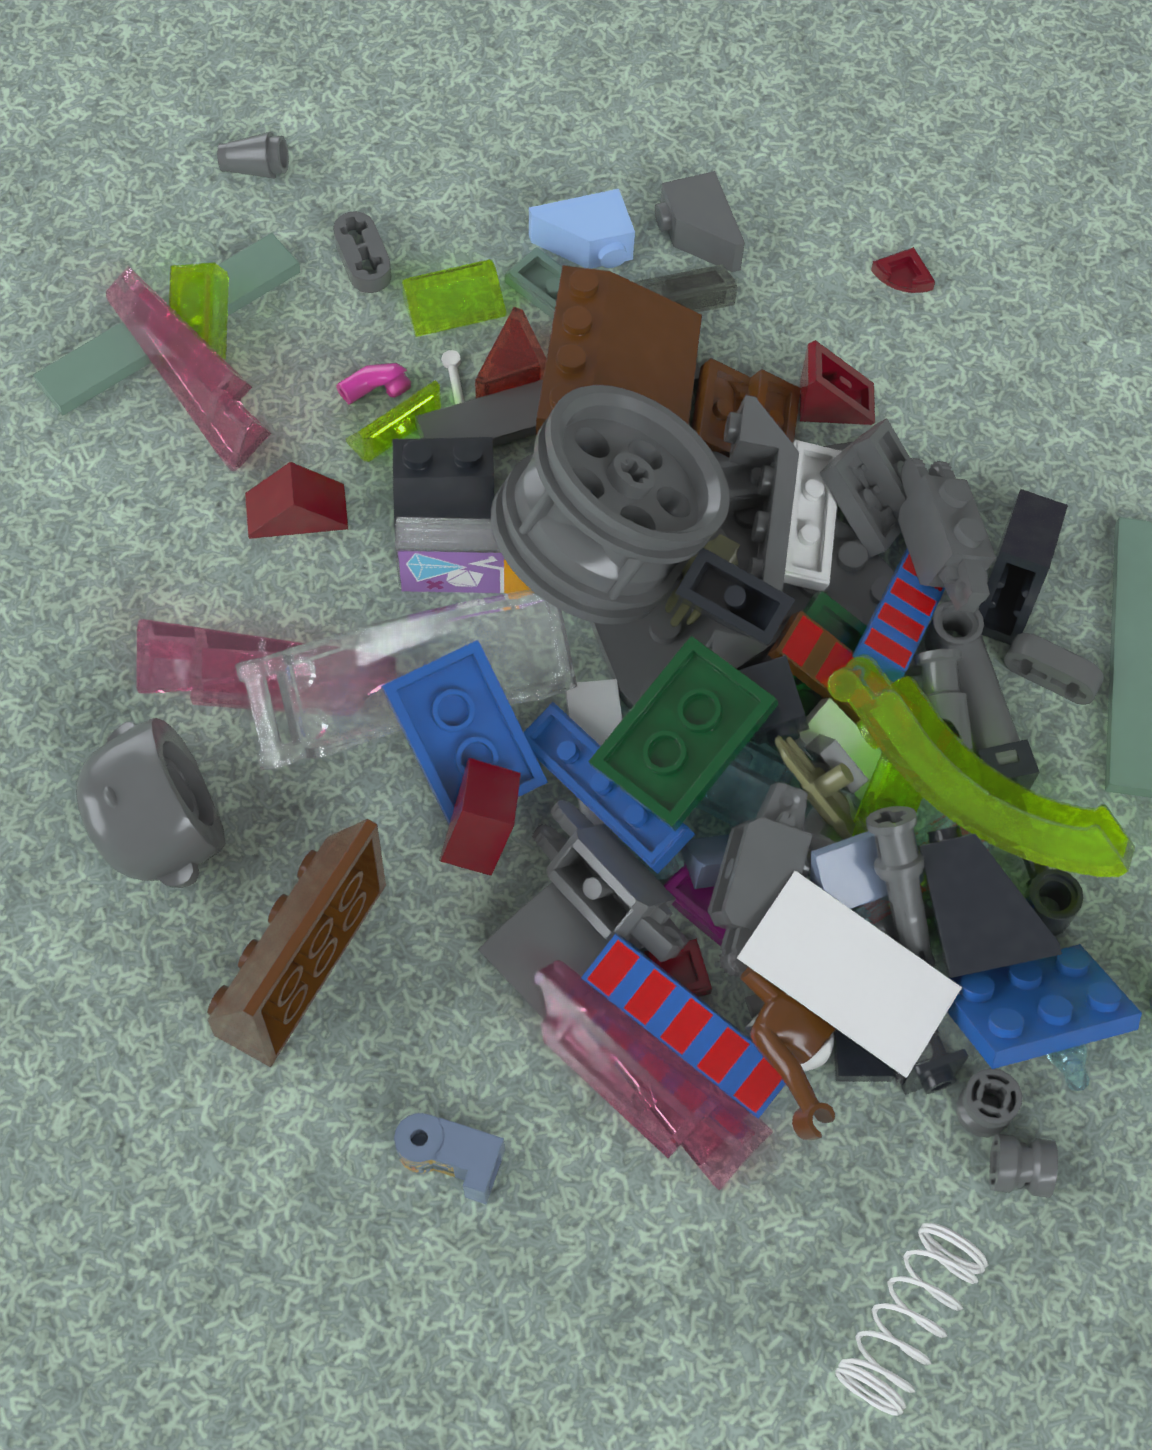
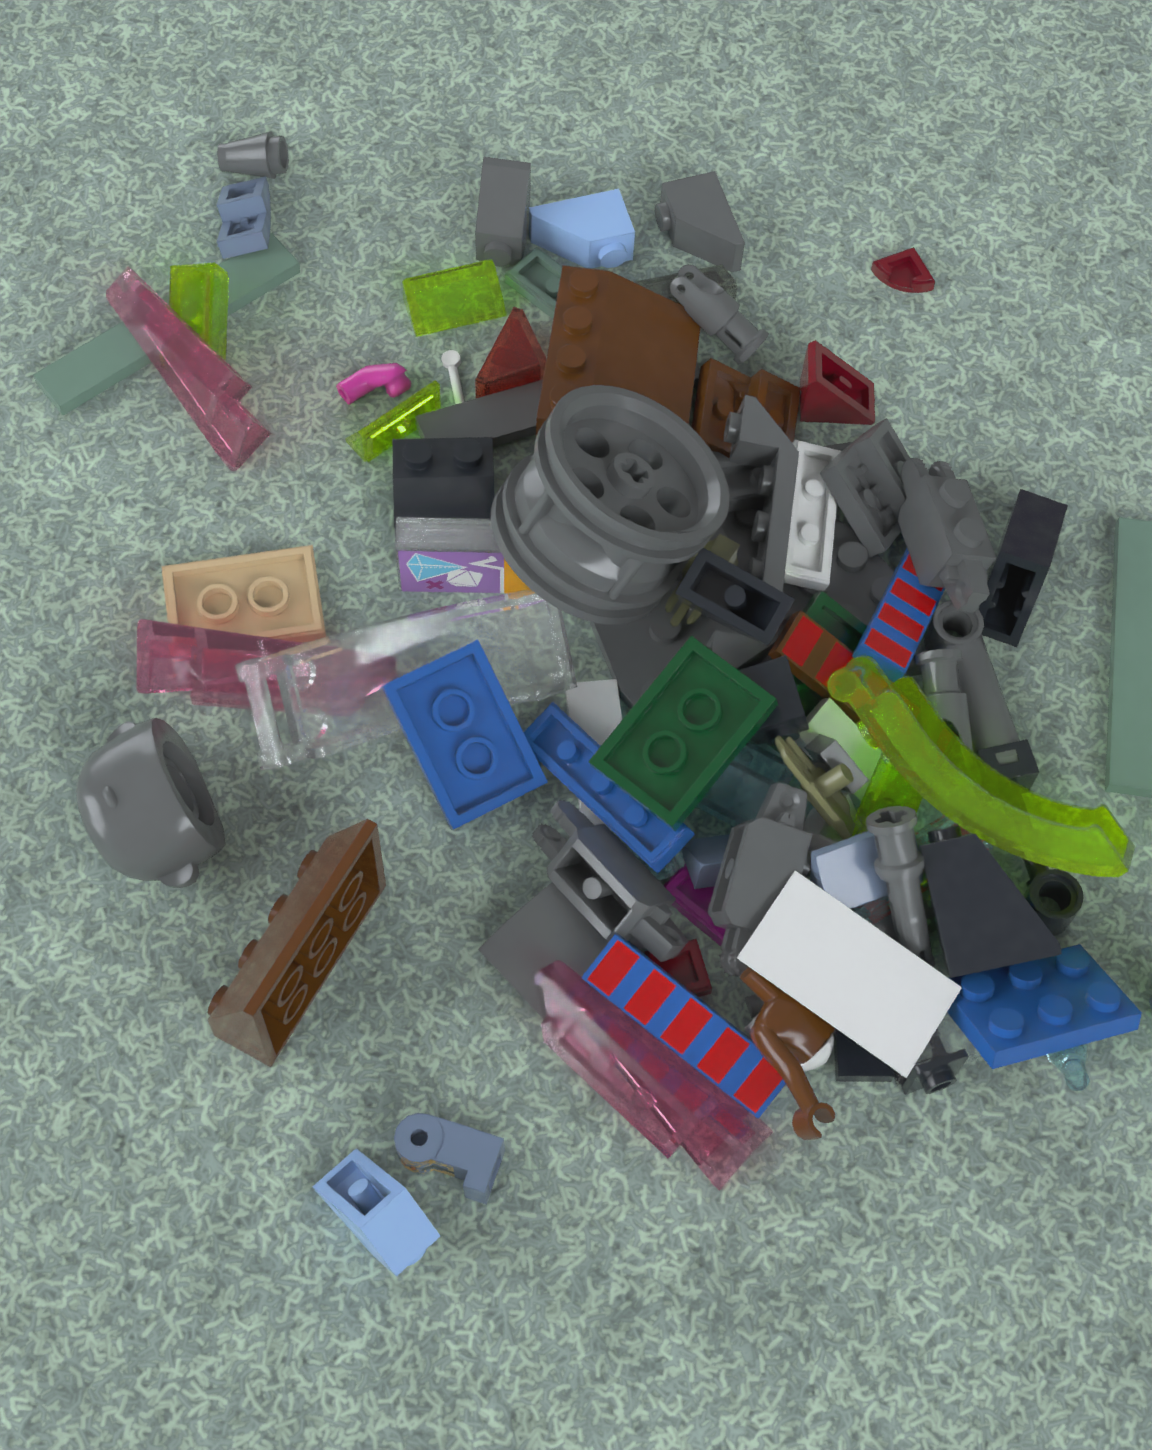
dark red slope [245,462,348,539] -> none
dark grey beam [333,211,391,293] -> none
dark red slope [439,758,521,876] -> none
white piece [835,1223,988,1416] -> none
dark grey wheel [956,1068,1022,1138] -> none
dark grey wheel [989,1133,1058,1198] -> none
dark grey beam [1004,633,1104,705] -> none
none -> tan tile [161,545,327,661]
none -> sand blue slope [216,177,271,259]
none -> light blue slope [313,1148,440,1276]
none -> dark grey slope [475,157,531,267]
none -> dark grey piece [670,264,769,365]

